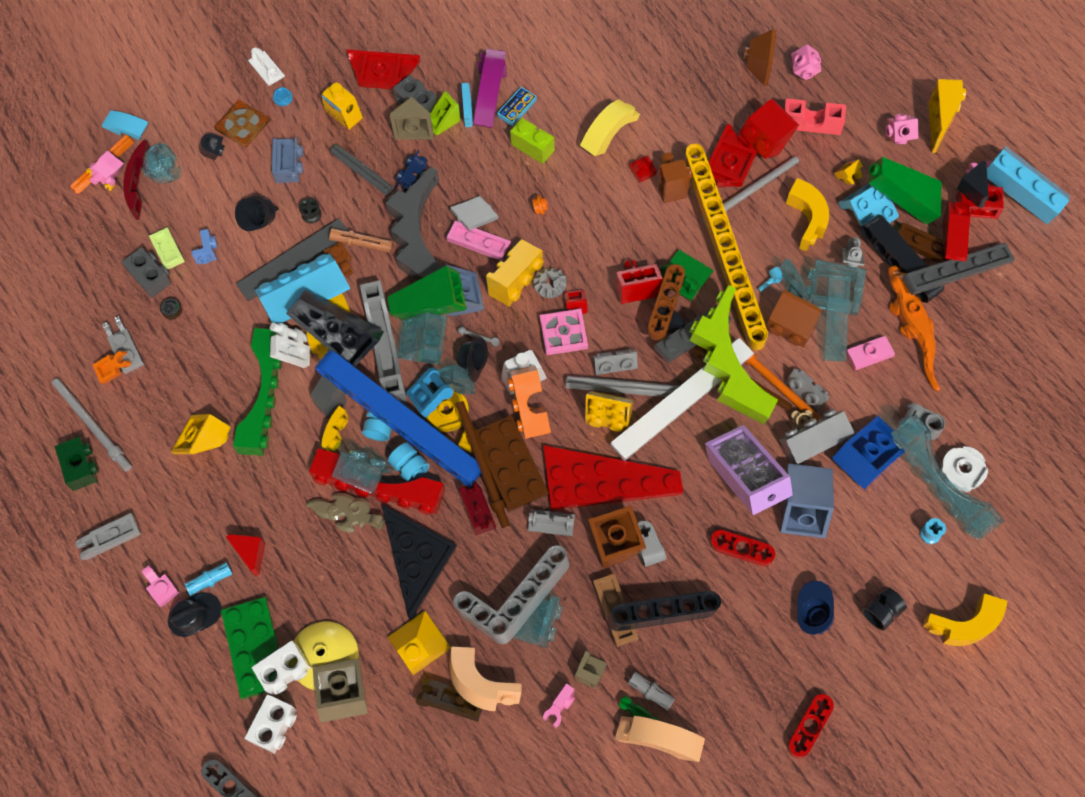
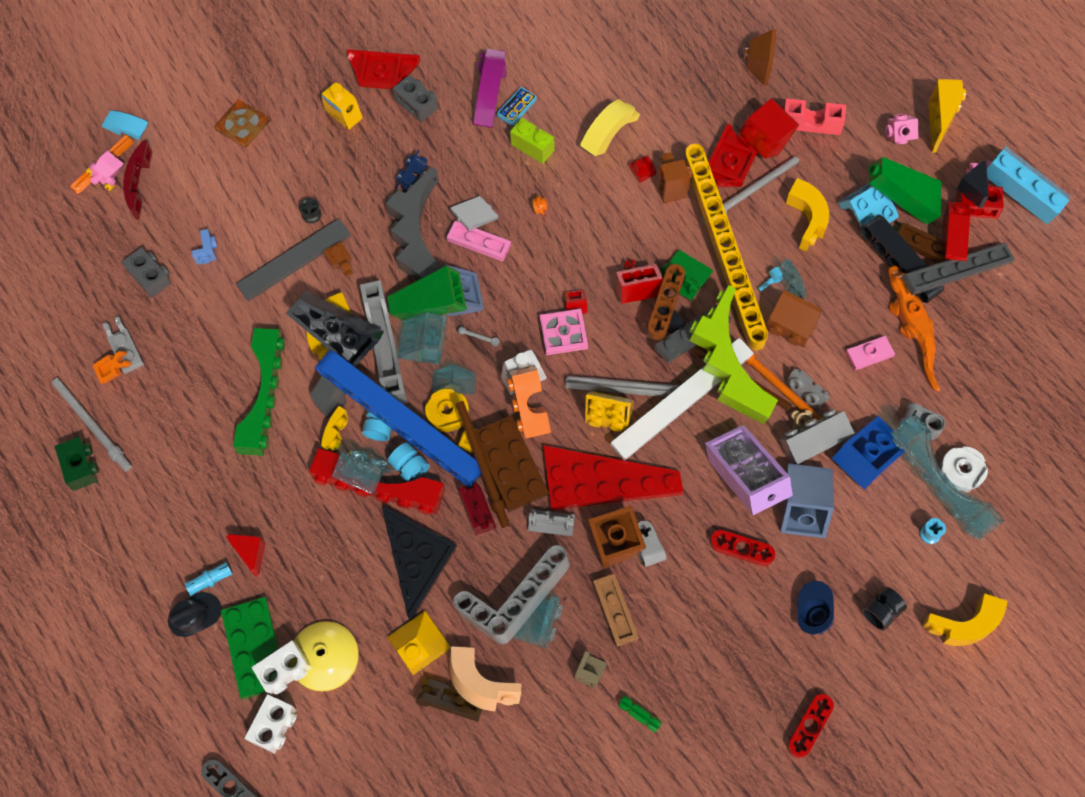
light grey hinge [75,513,141,560] -> none
clear light blue cylinder [142,143,181,184] -> none
bright pink plate [142,565,179,607] -> none
yellowish green plate [149,227,185,270] -> none
tile [160,298,182,320] -> none
yellow slope [171,414,231,454] -> none
black plate [198,133,225,160] -> none
black piece [235,196,279,231] -> none
white hinge [248,47,285,86] -> none
medium azure slope [255,253,350,324] -> none
white plate [270,323,310,368] -> none
sand blue hinge [272,137,303,183] -> none
dark azure plate [273,87,293,106] -> none
dark tan piece [306,493,385,533] -> none
dark tan slope [312,659,368,723] -> none
nougat pin [329,228,392,253] -> none
dark grey axle [331,144,393,195] -> none
dark tan slope [390,97,434,140] -> none
dark azure plate [406,367,453,418] -> none
lime slope [430,91,461,135] -> none
black piece [456,337,488,382] -> none
medium azure tile [462,83,473,127] -> none
yellow wedge [486,239,544,307] -> none
light grey gear [533,267,567,298] -> none
bright pink plate [543,683,575,728] -> none
light grey hinge [593,348,638,375] -> none
black beam [607,591,721,631] -> none
light nougat arch [615,716,705,762] -> none
light grey pin [628,671,676,711] -> none
bright pink brick [791,44,821,80] -> none
clear light blue window [805,260,867,315] -> none
clear light blue tile [823,275,851,362] -> none
yellow tile [834,159,863,185] -> none
light grey hinge [841,237,864,267] -> none

